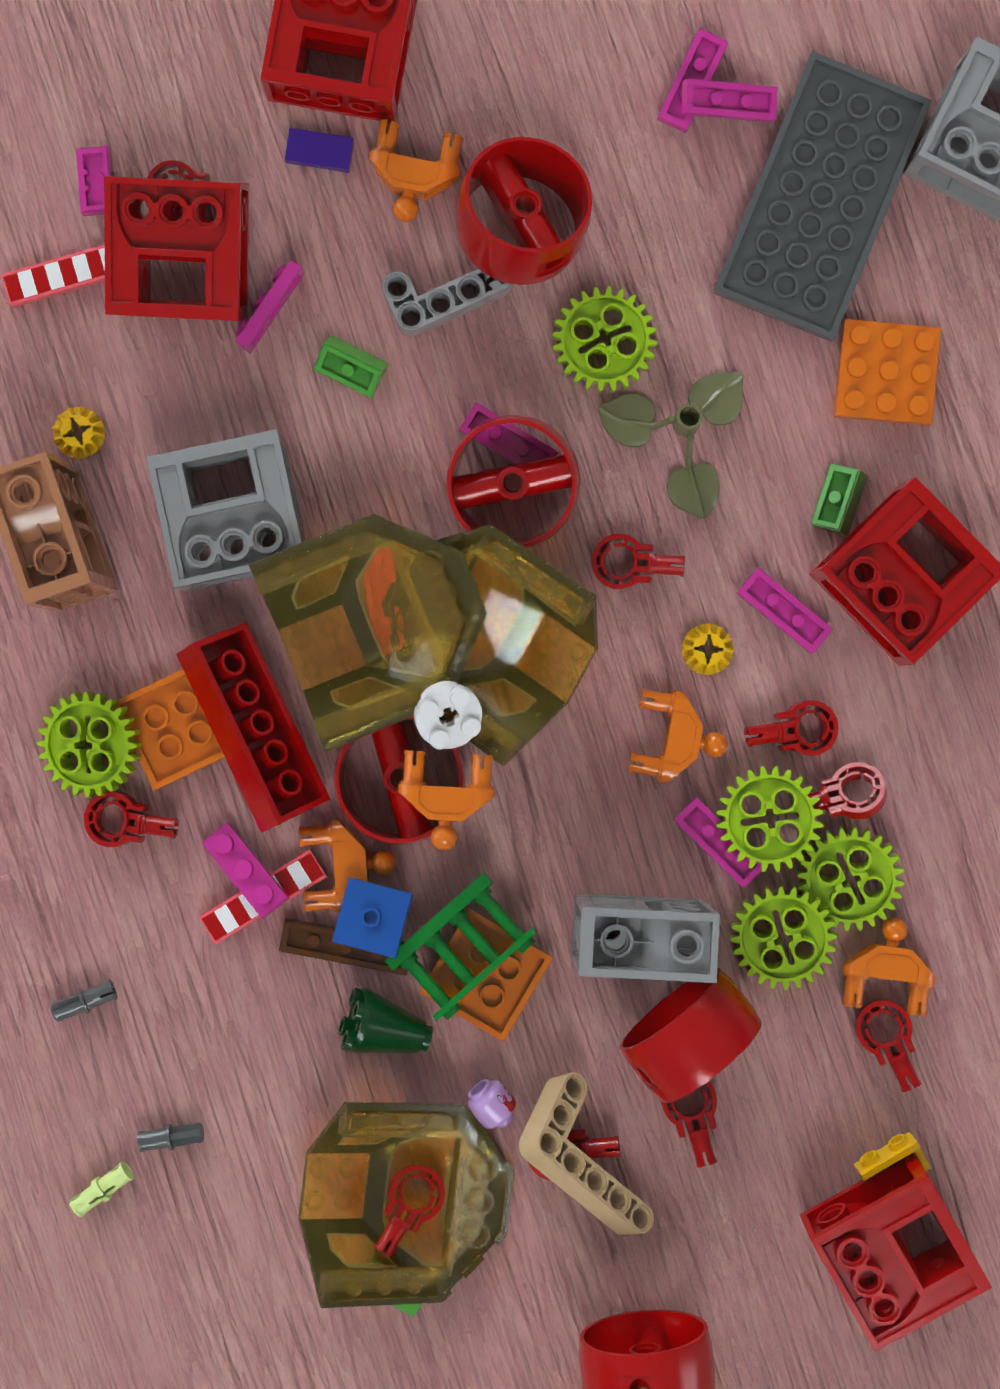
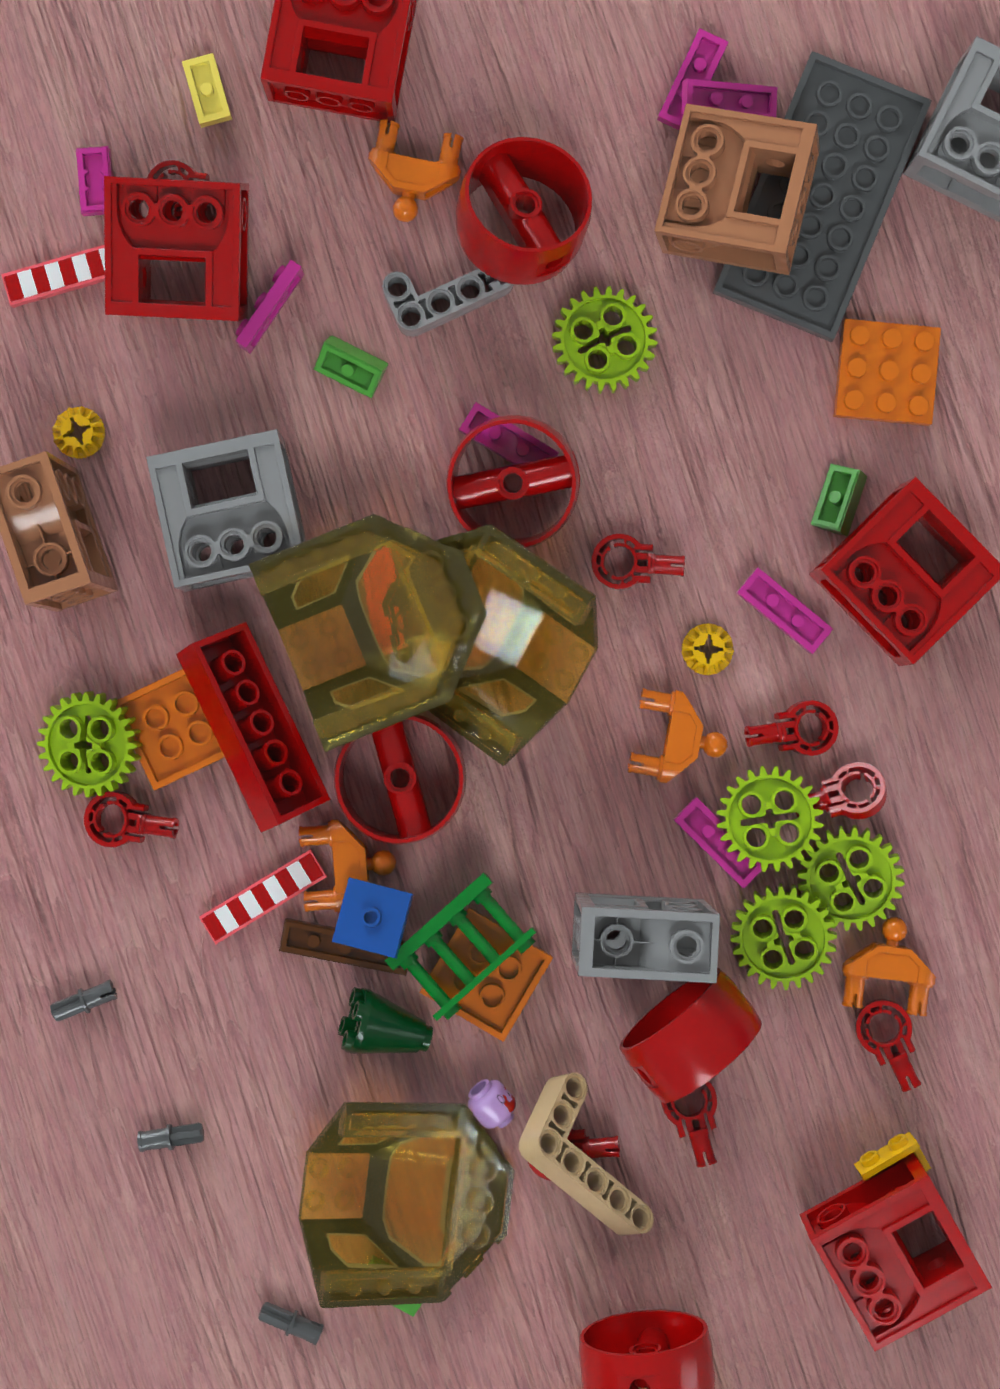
yellowish green pin [69,1161,134,1217] -> none
dark pink plate [202,822,289,919] -> none
dark purple tile [285,128,354,173] -> none
red pin [374,1165,445,1258] -> none
orange connector [398,750,496,851] -> none
white plate [414,681,482,750] -> none
olive plant [598,372,743,519] -> none
none -> light yellow plate [182,53,232,128]
none -> dark grey axle [258,1302,324,1345]
none -> nougat piece [654,103,820,275]

